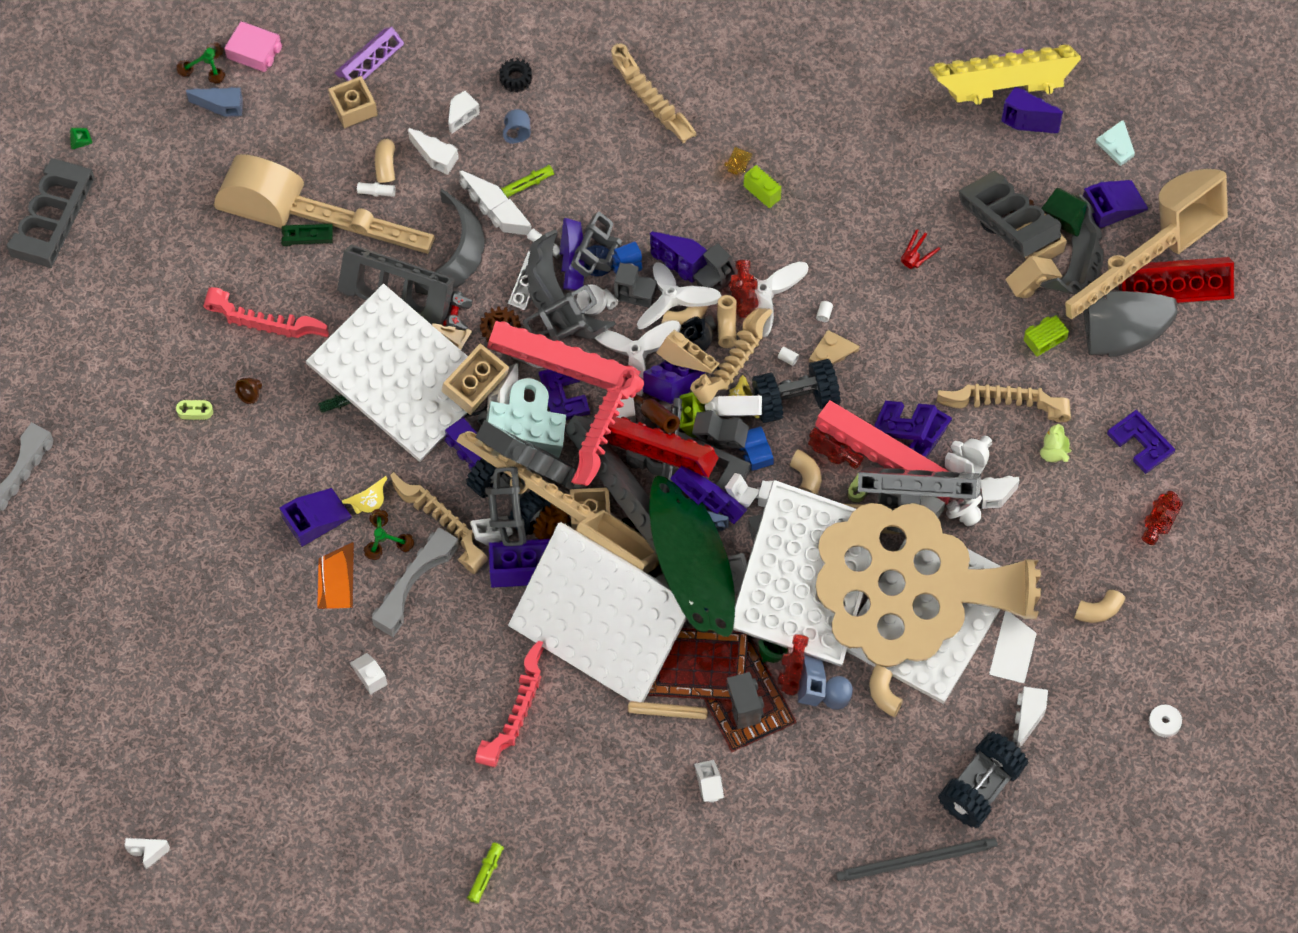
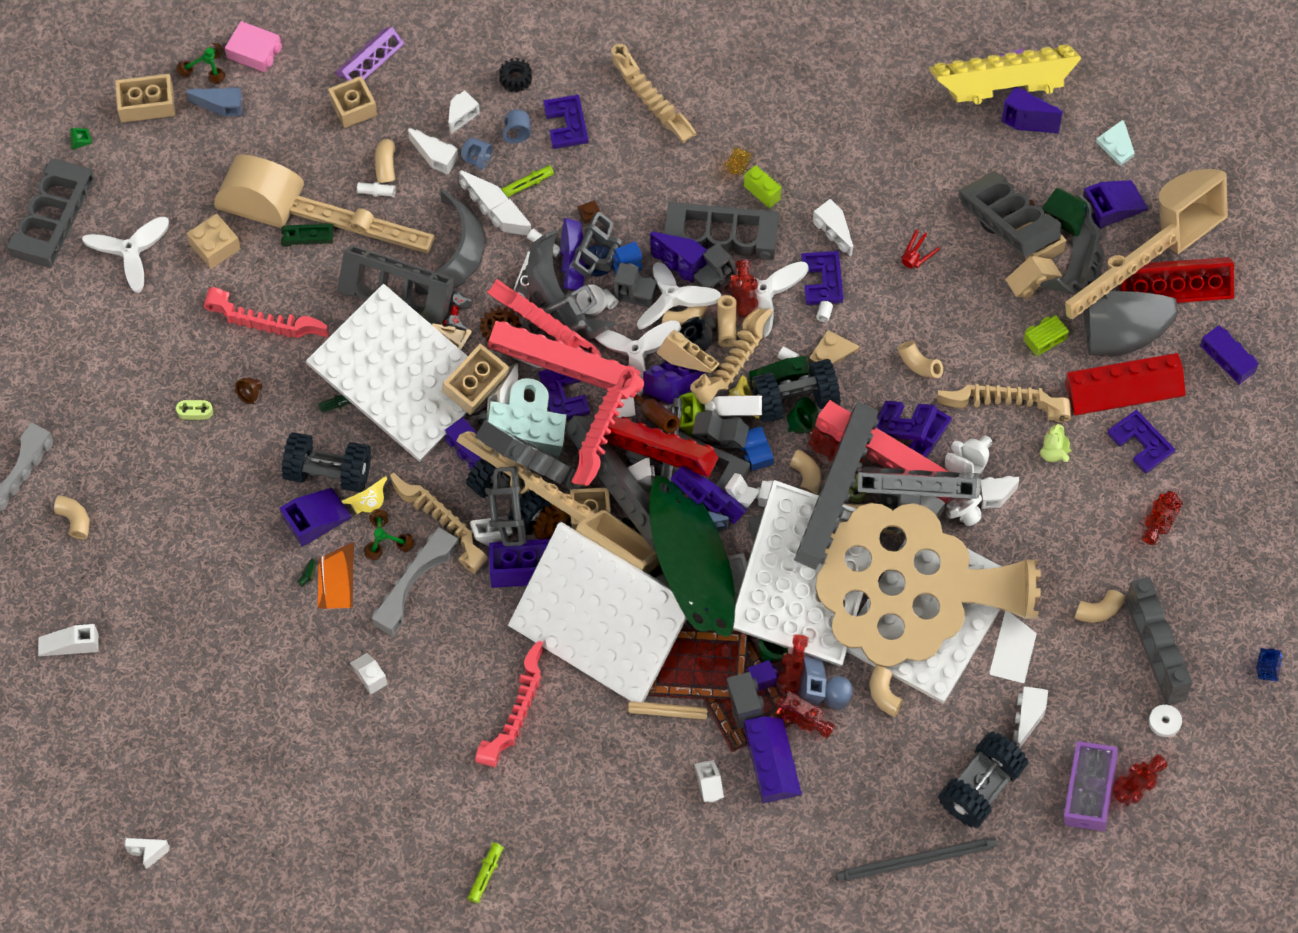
none -> white slope [38,624,98,656]
none -> tan cylinder [54,495,90,540]
none -> white piece [82,217,169,293]
none -> tan brick [115,74,175,123]
none -> tan brick [186,213,241,269]
none -> black plate [282,432,371,492]
none -> dark green bar [297,558,317,587]
none -> sand blue helmet [461,138,493,170]
none -> coral piece [487,279,601,356]
none -> dark purple plate [543,94,589,149]
none -> reddish brown plate [578,200,600,224]
none -> white slope [628,458,654,493]
none -> dark grey fence [664,202,779,260]
none -> dark purple slope [744,716,802,804]
none -> dark purple brick [747,660,779,692]
none -> dark green slope [749,356,809,390]
none -> clear red brick [776,692,835,738]
none -> dark green piece [787,397,818,434]
none -> dark grey brick [794,402,879,570]
none -> dark purple plate [801,251,844,305]
none -> white slope [813,199,853,256]
none -> tan cylinder [897,341,943,378]
none -> brick [1064,741,1118,832]
none -> red slope [1065,353,1186,416]
none -> clear red brick [1113,754,1168,807]
none -> dark grey fence [1125,576,1193,705]
none -> dark purple brick [1200,325,1259,385]
none -> clear blue brick [1256,648,1283,681]

